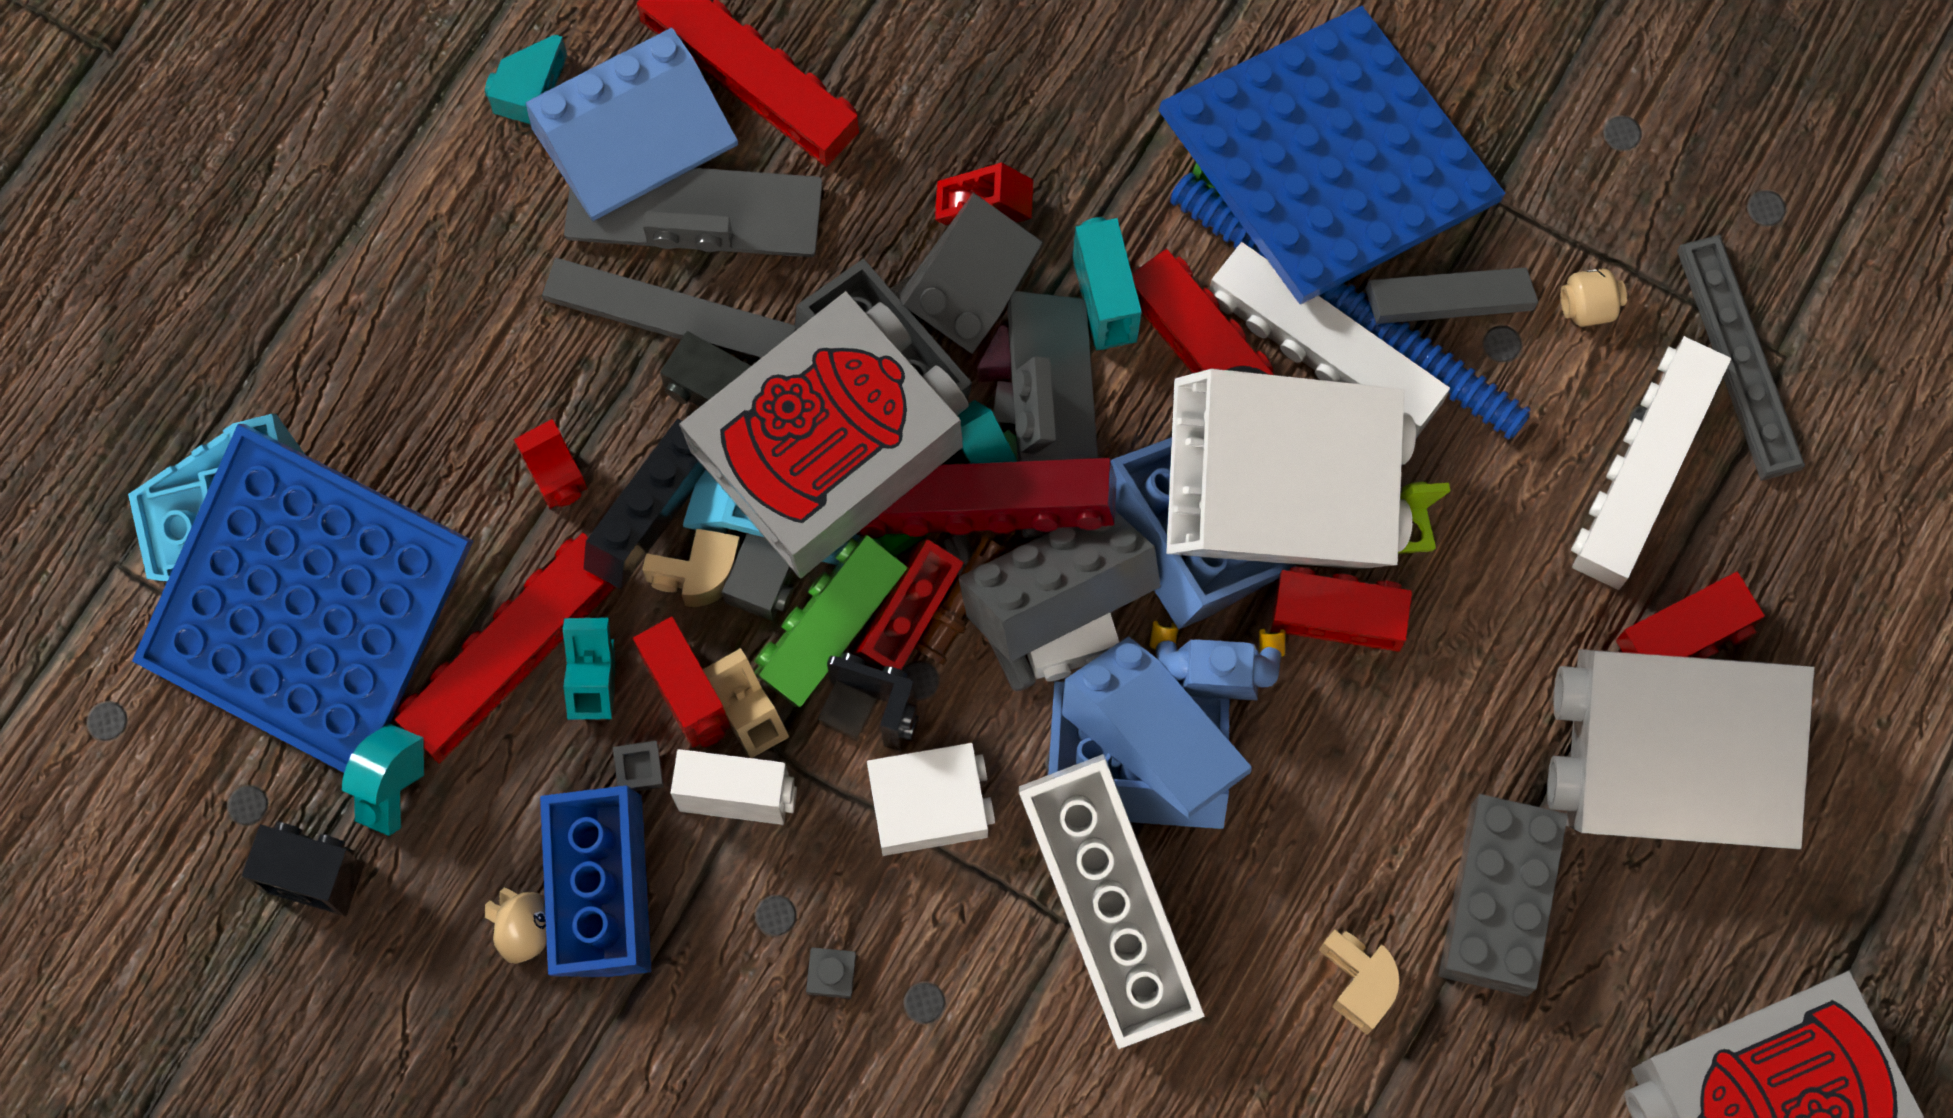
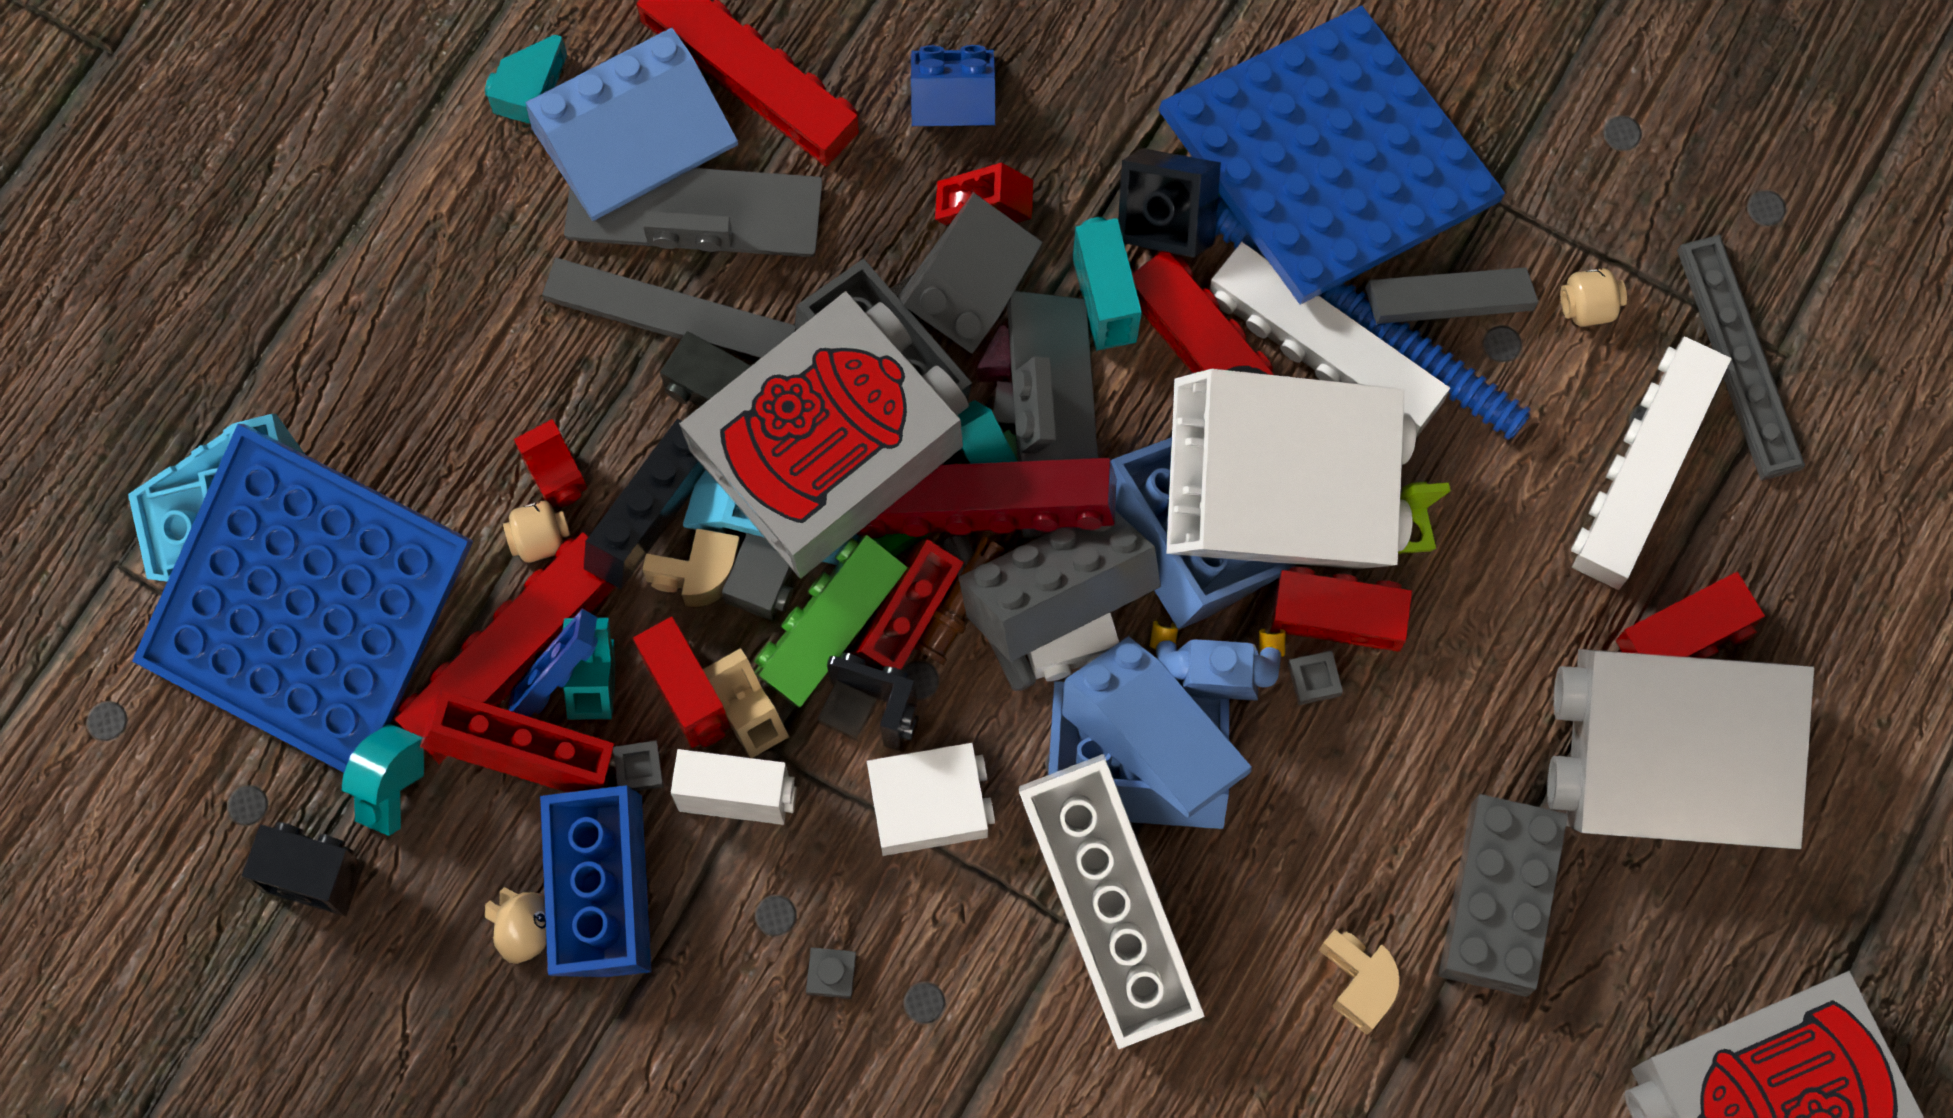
none -> red brick [420,690,614,793]
none -> tan head [503,501,570,563]
none -> blue plate [508,609,598,717]
none -> blue slope [911,45,995,126]
none -> black brick [1118,148,1221,257]
none -> dark grey plate [1288,651,1343,706]

